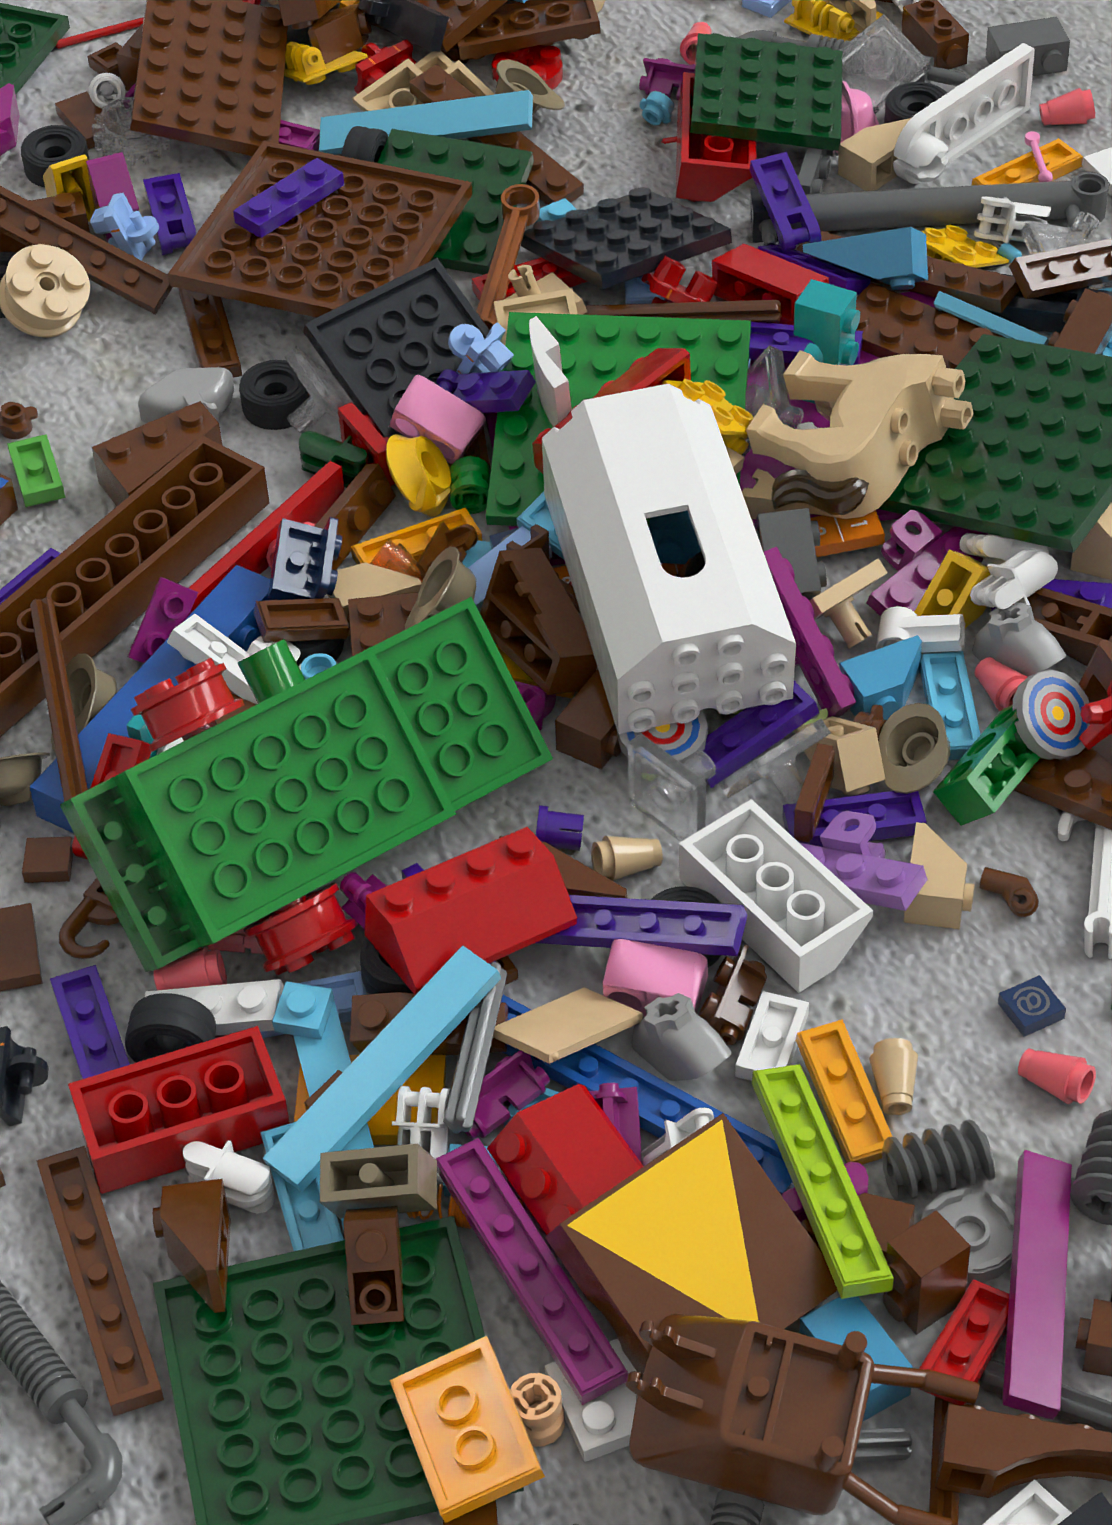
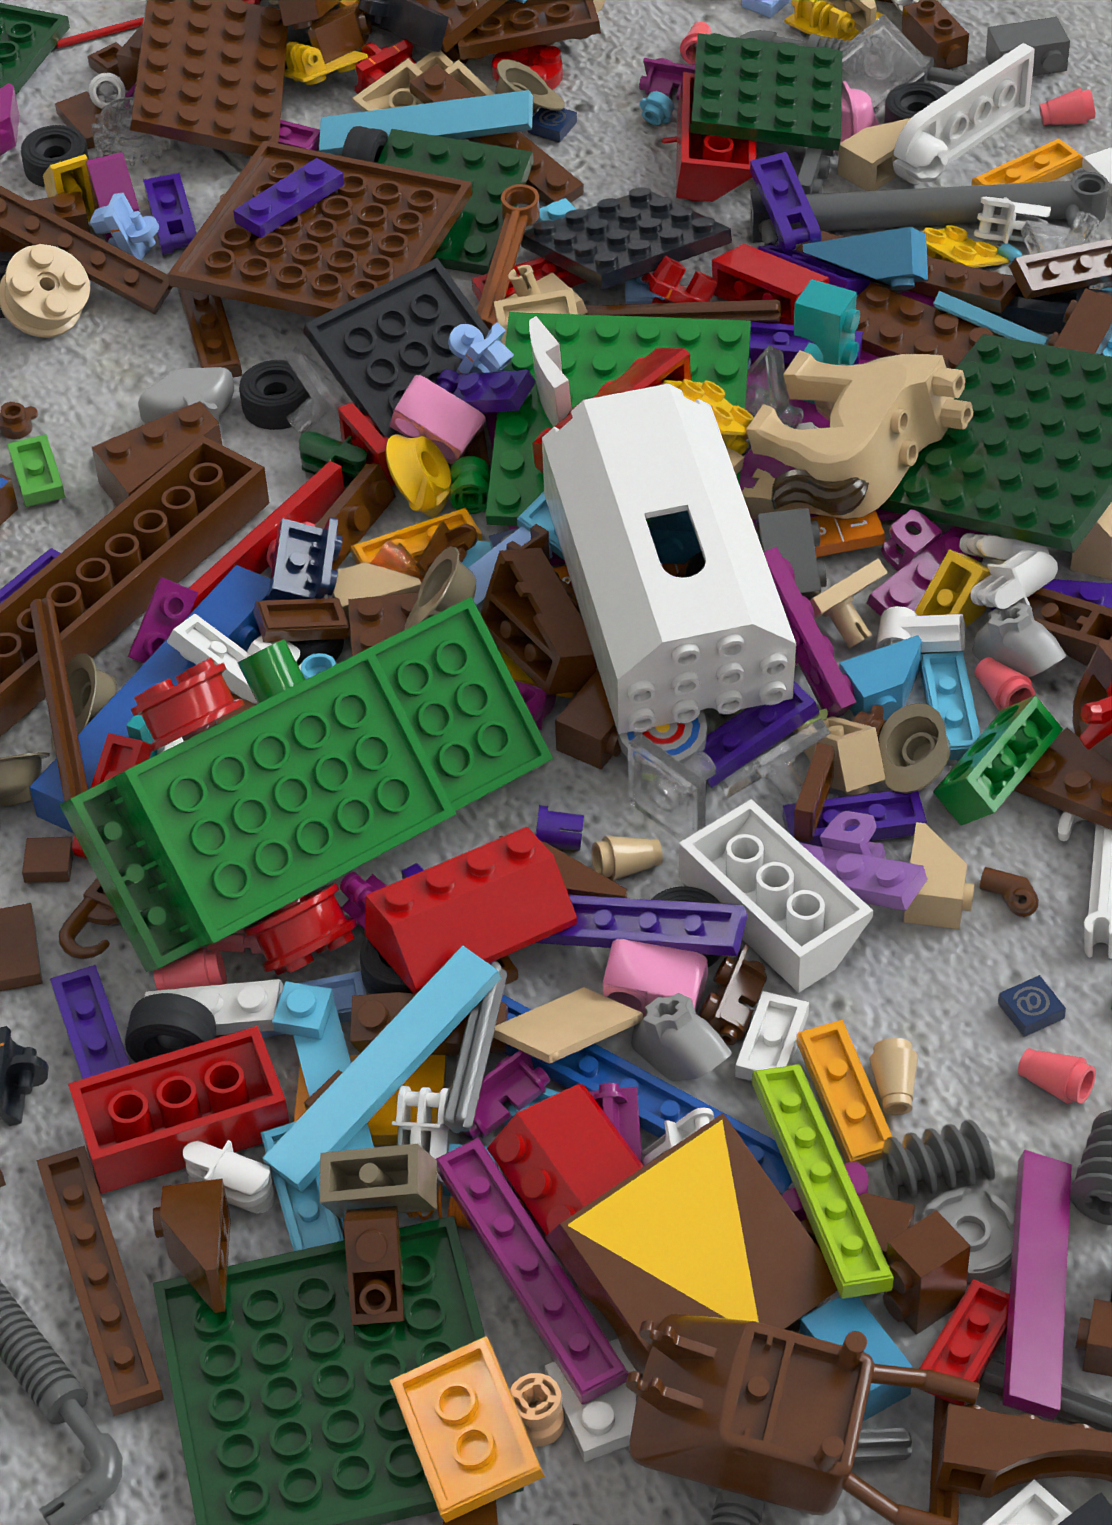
light grey tile [1013,670,1090,760] -> none
bright pink hinge [1025,131,1053,182] -> none
none -> dark blue tile [528,107,577,142]

